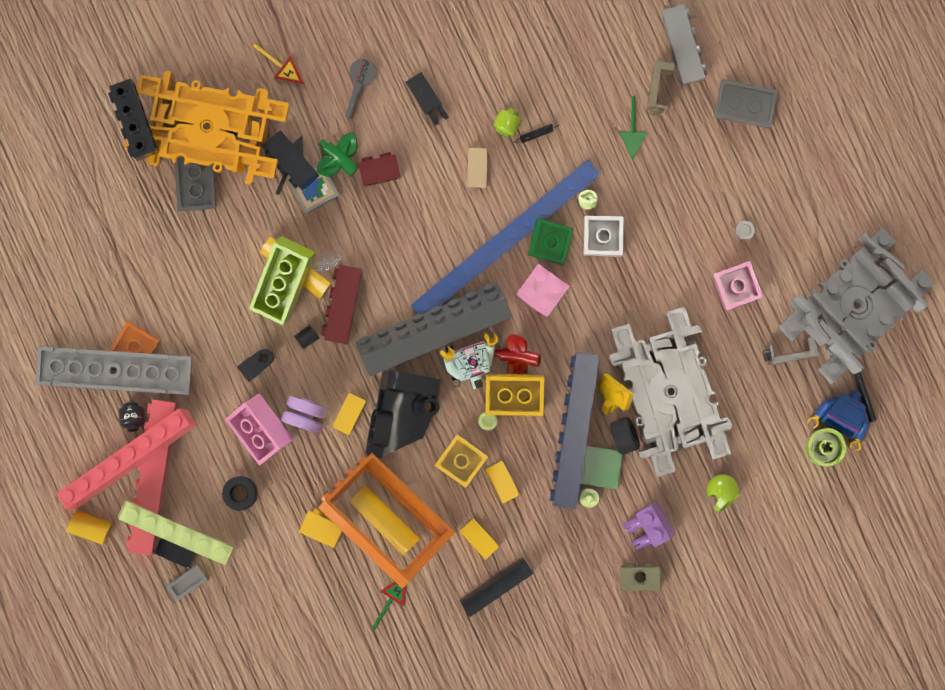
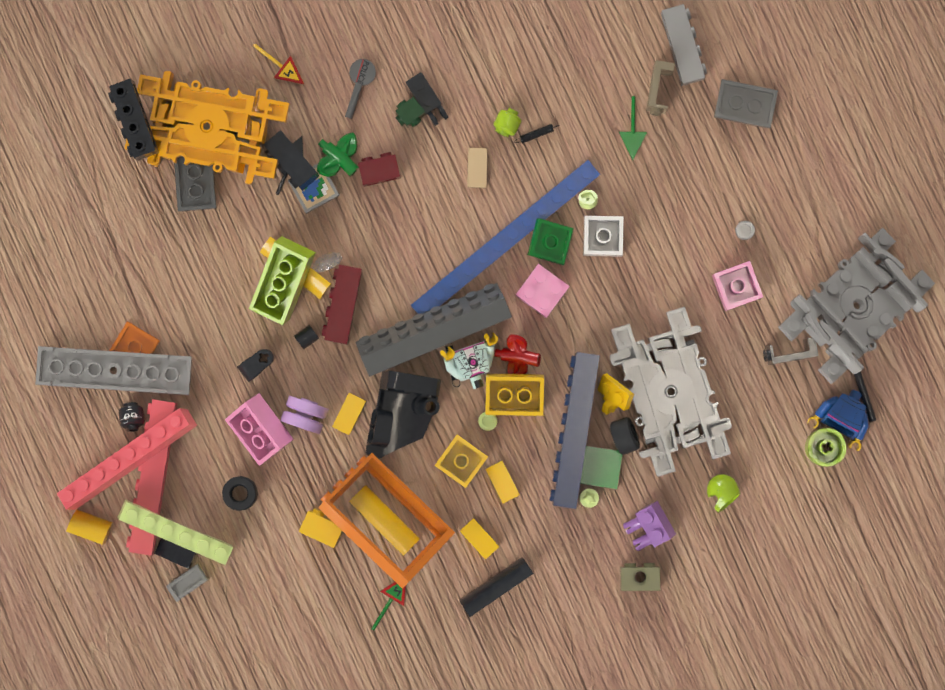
none -> dark green brick [395,97,425,128]

